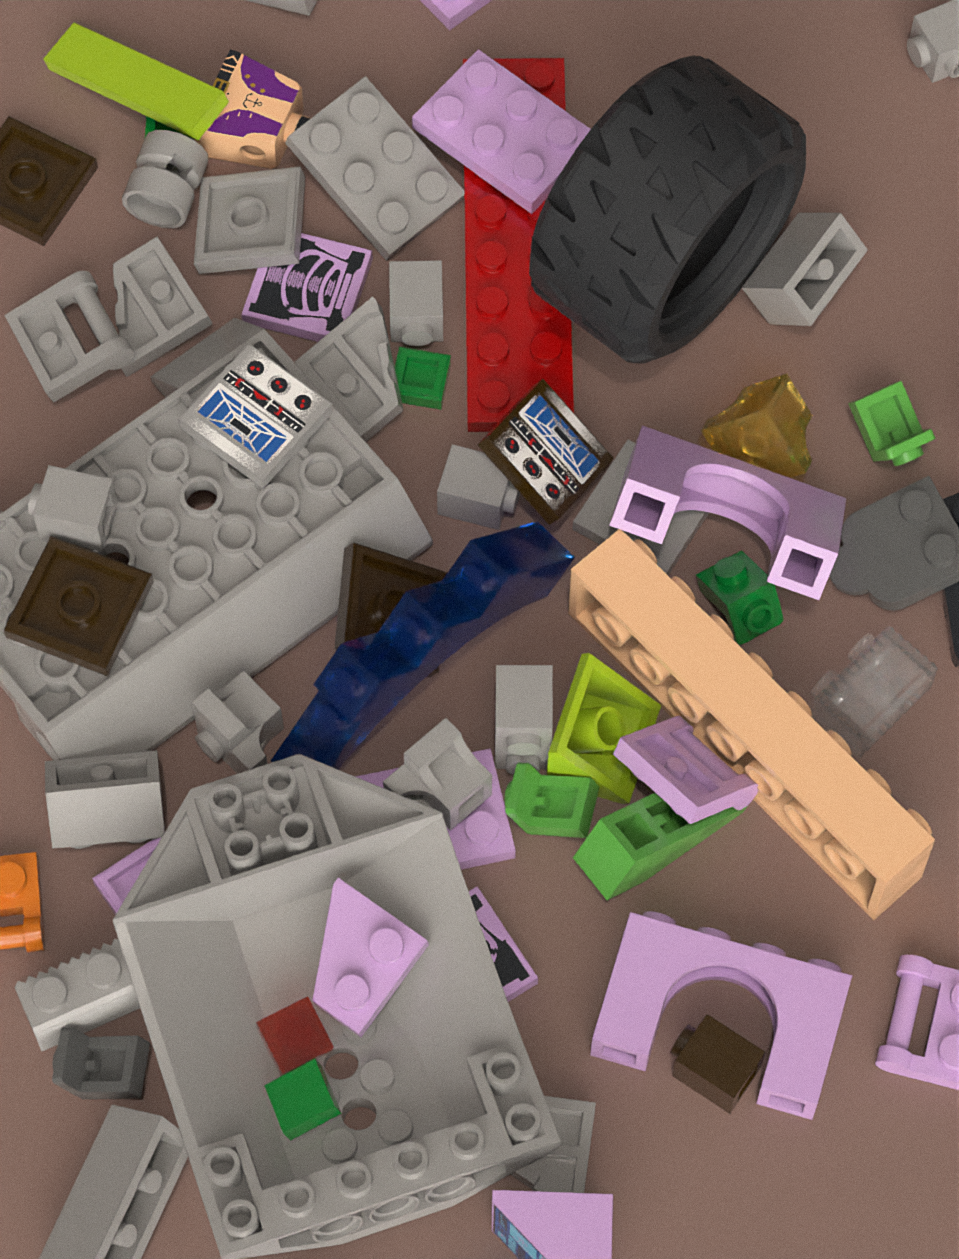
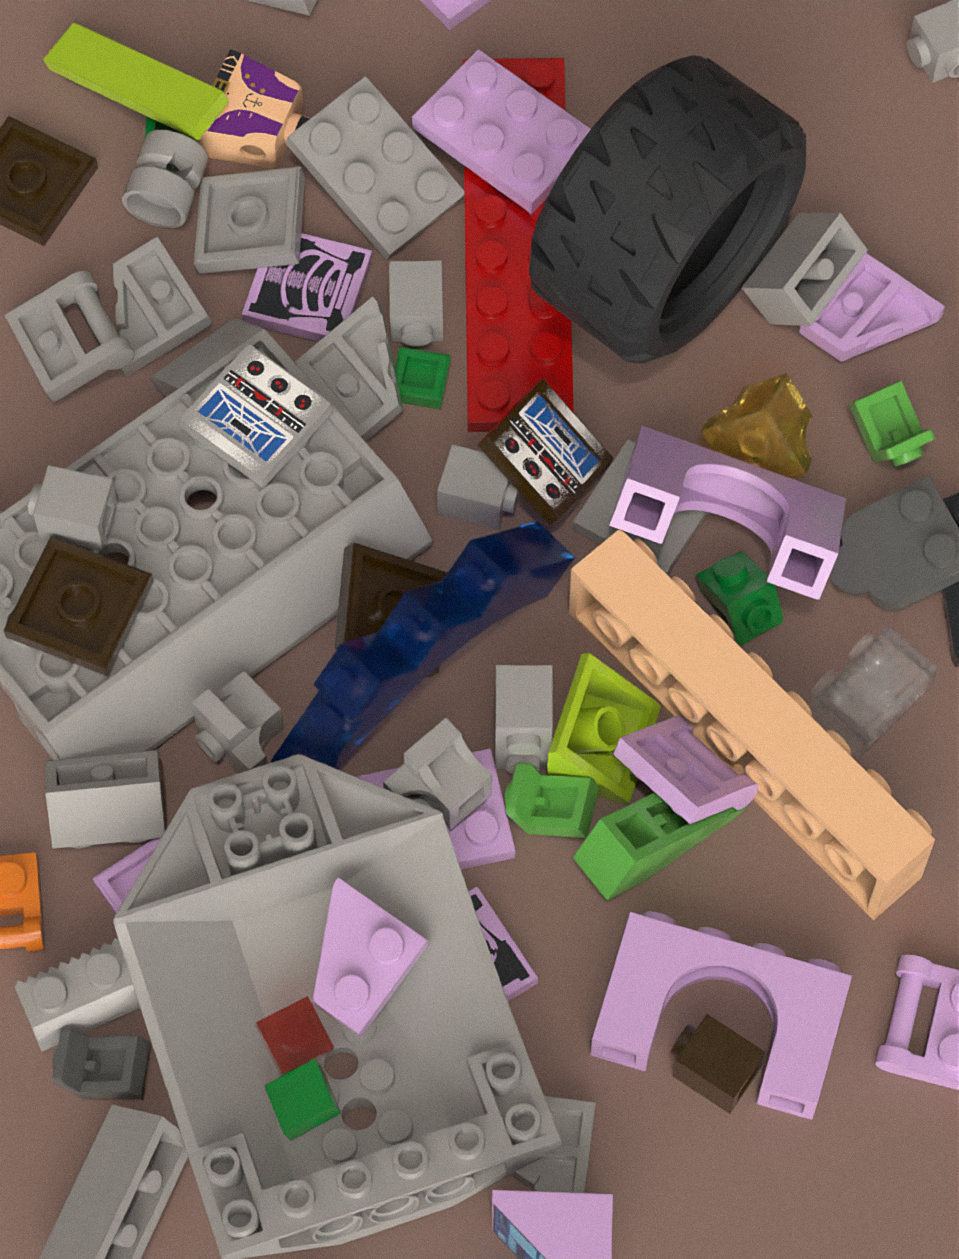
none -> lavender wing [799,253,945,362]

